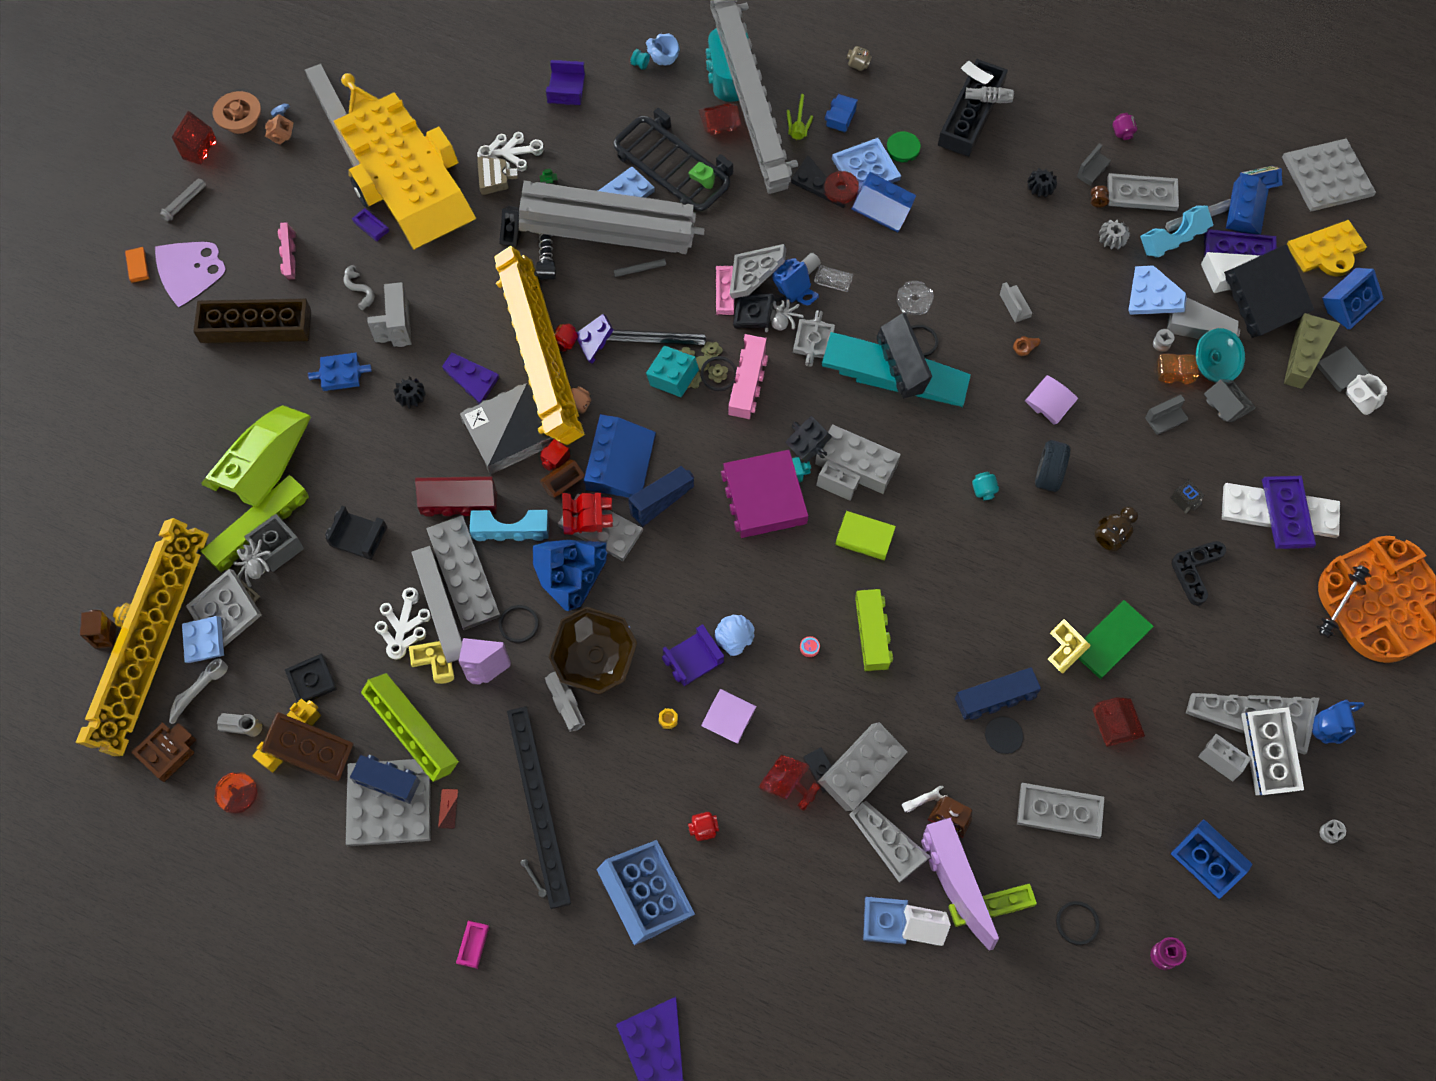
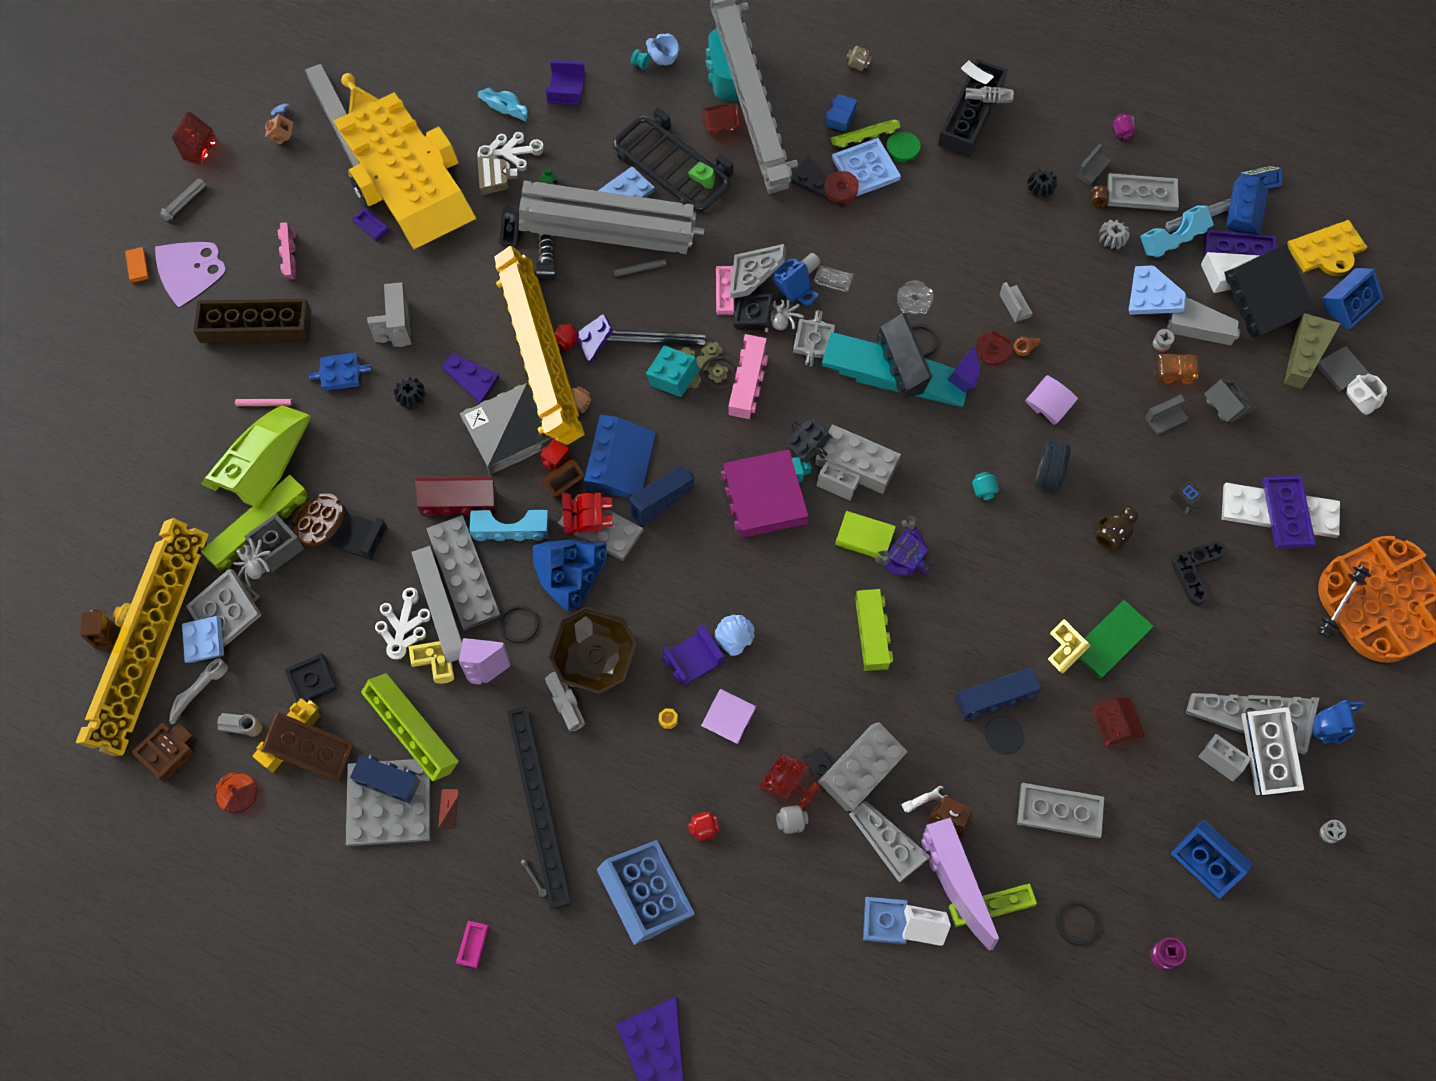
nougat wheel [213,91,261,134] -> none
light grey animal [344,265,375,310] -> none
lime plant [787,94,813,139] -> none
tile [800,637,820,657] -> none
slope [852,172,916,232] -> none
teal dish [1196,328,1245,383] -> none
light grey plate [1282,138,1376,212] -> none
none -> bright pink bar [235,399,292,406]
none -> reddish brown tile [292,493,344,546]
none -> medium azure piece [478,88,528,122]
none -> light grey head [776,805,808,834]
none -> lime plate [831,119,900,148]
none -> torso [875,516,933,576]
none -> dark purple slope [947,347,981,393]
none -> clear red tile [975,331,1012,365]

